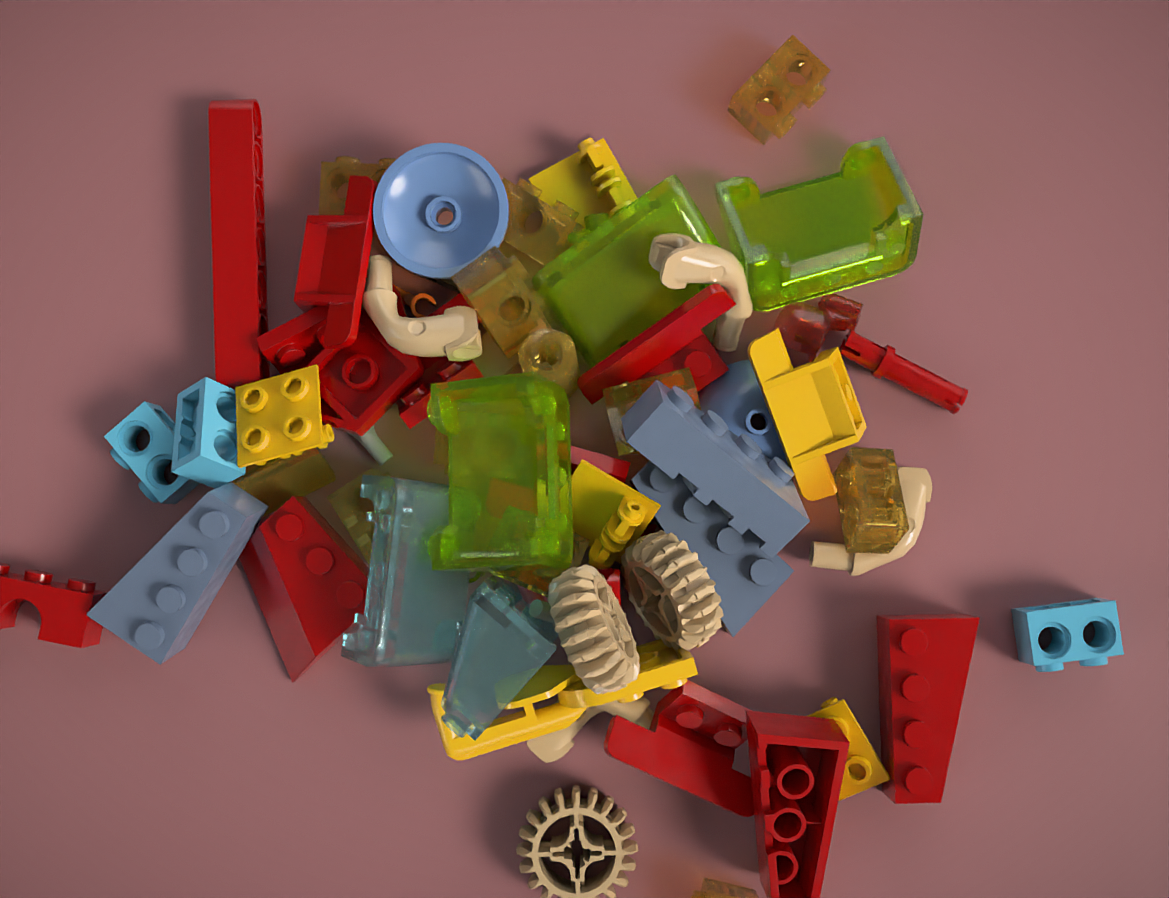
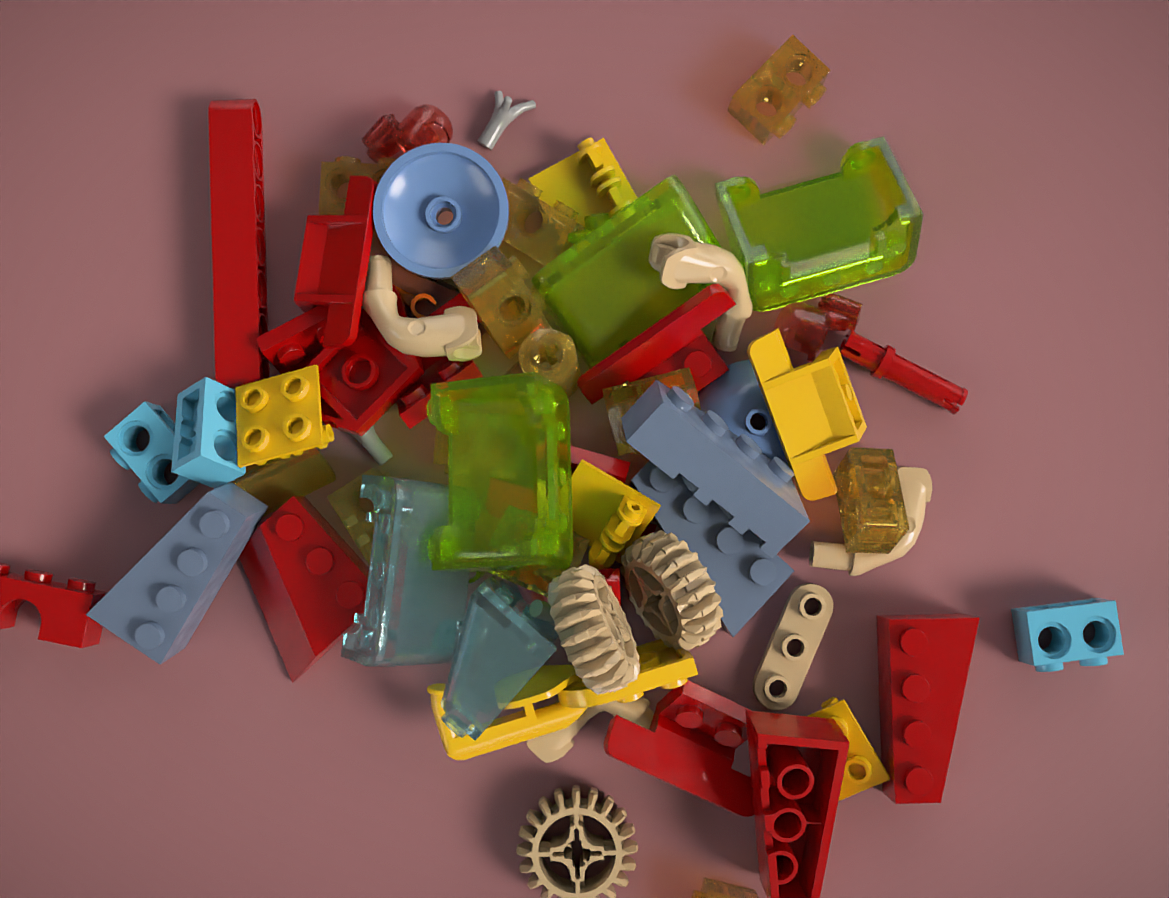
none -> clear red piece [362,104,453,164]
none -> light grey bar [477,91,536,150]
none -> tan plate [752,583,834,710]

